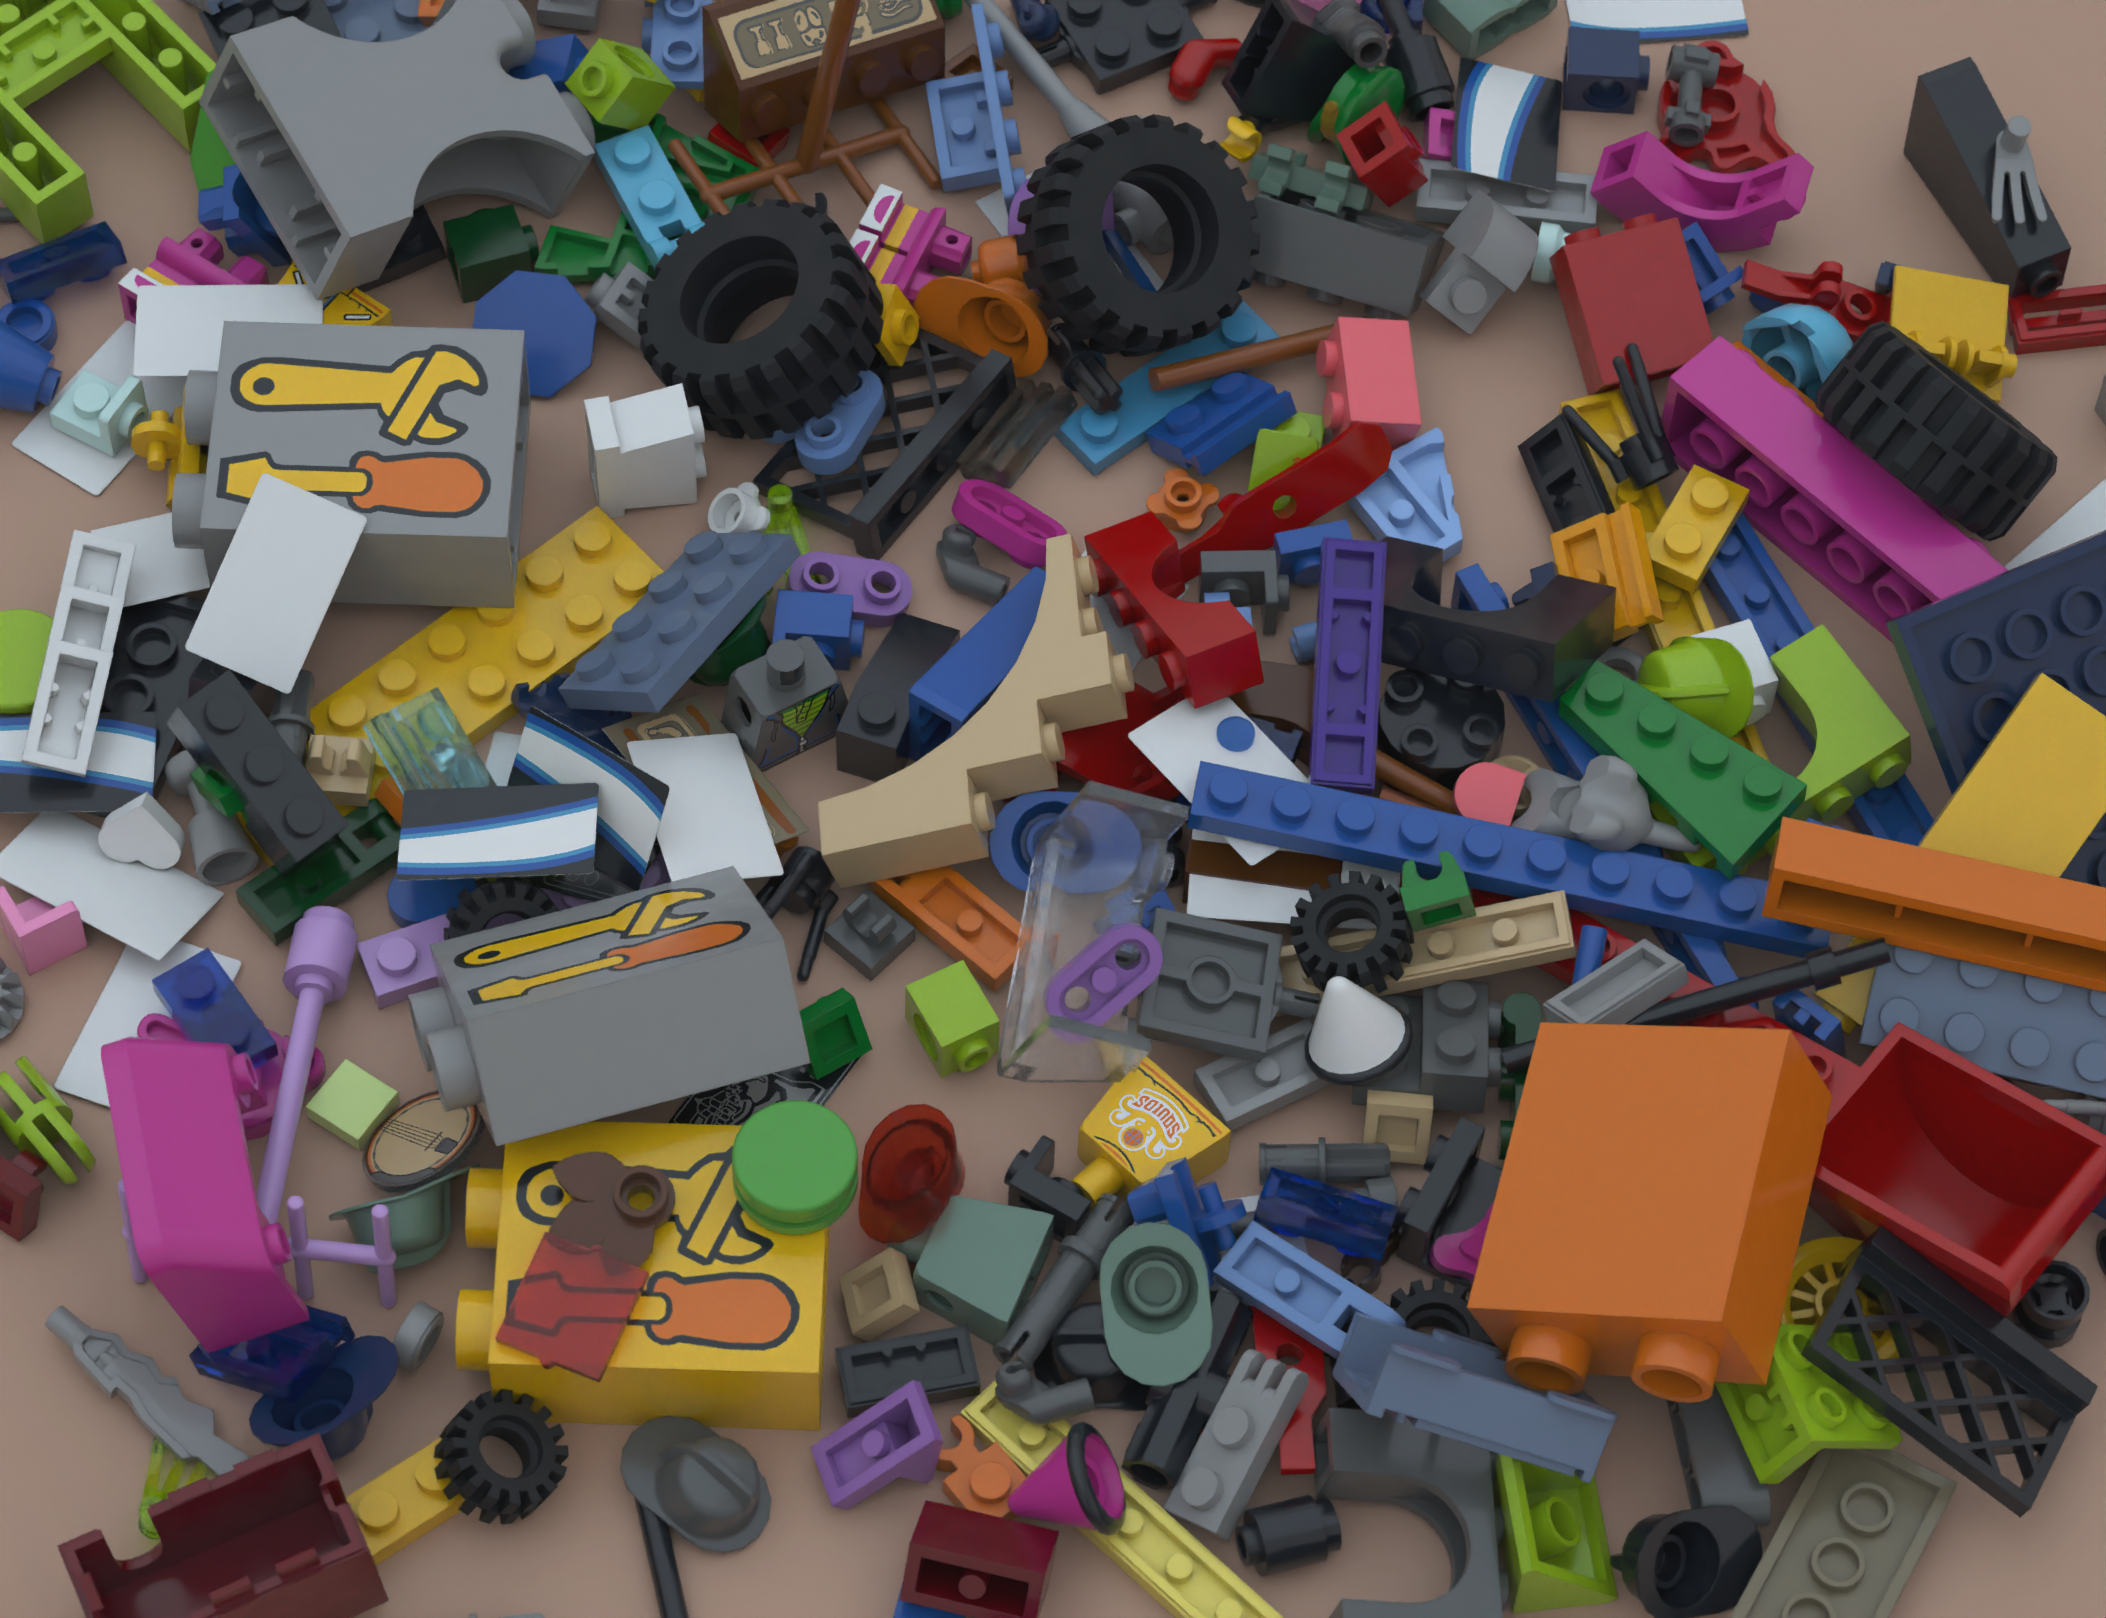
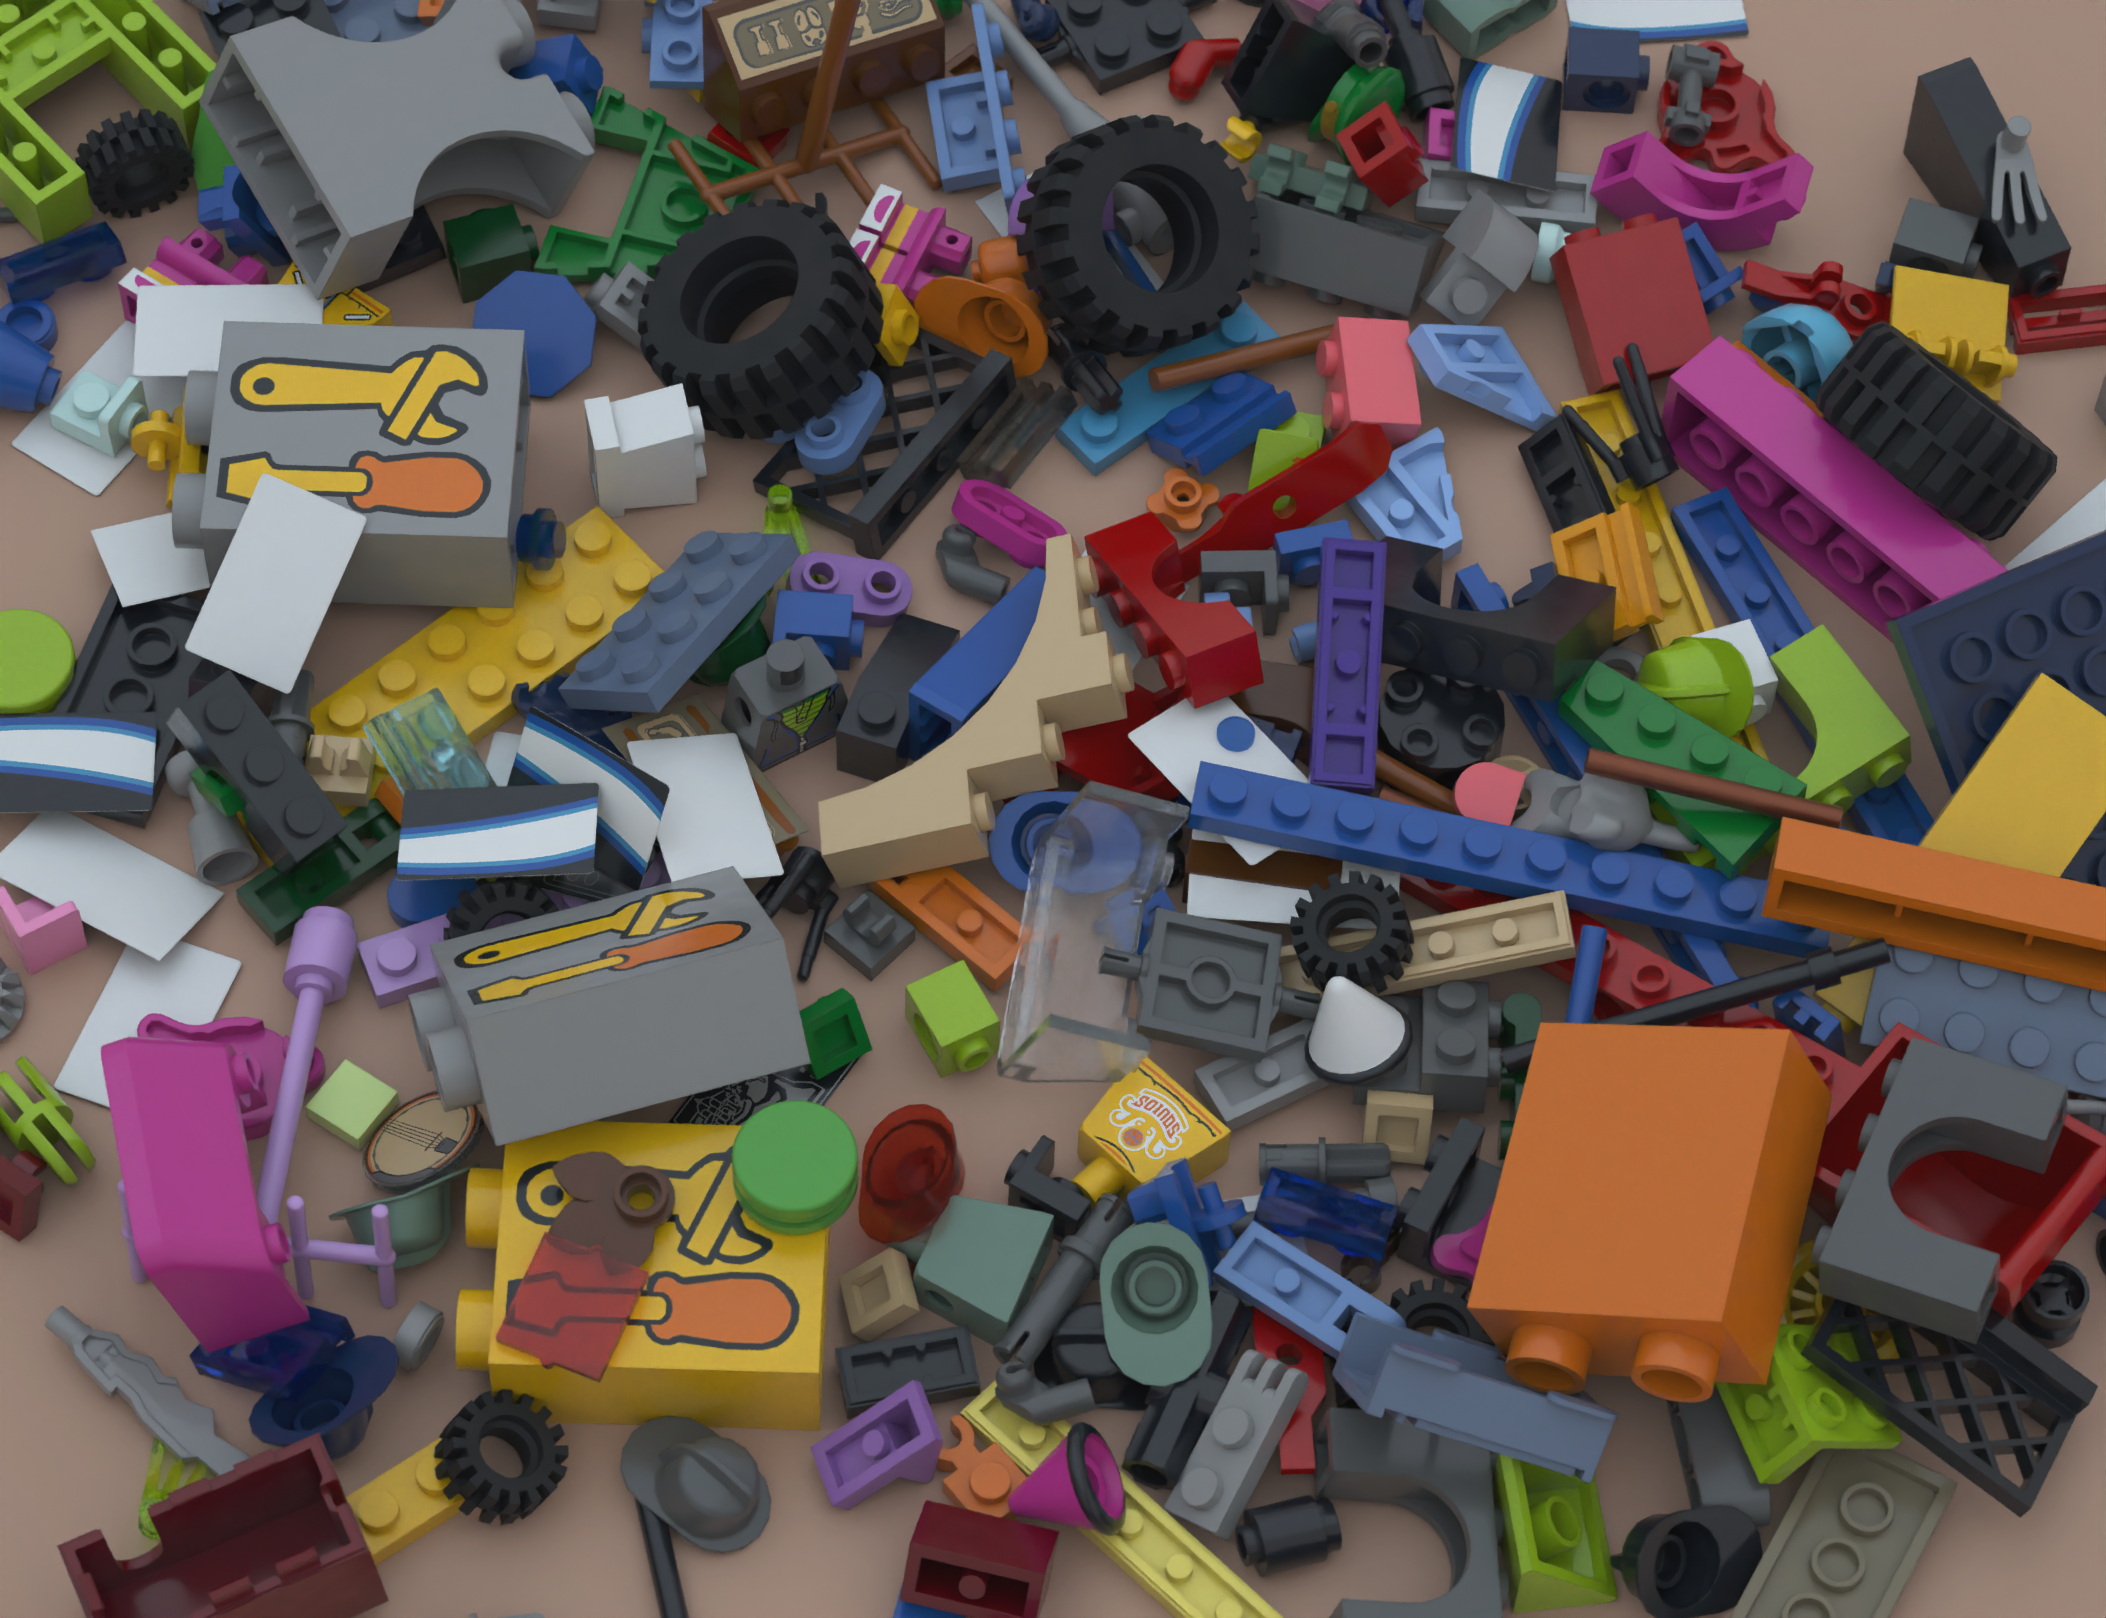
white slope [21,530,136,777] -> none
white tile [98,792,186,869] -> none
clear blue plate [152,948,279,1069] -> none
lime brick [565,38,676,131] -> none
medium azure plate [594,125,705,270] -> none
white plate [708,482,770,533] -> none
medium lavender plate [1044,922,1163,1034] -> none
green tile [1400,851,1476,932] -> none
light grey tile [1542,939,1689,1025] -> none
yellow plate [1647,464,1750,594] -> none
none -> black tyre [75,109,195,218]
none -> plate [516,508,566,571]
none -> light blue wing [1406,324,1557,432]
none -> copper bar [1583,747,1843,829]
none -> dark grey arch [1811,1037,2068,1344]
none -> dark grey brick [1889,198,1984,279]

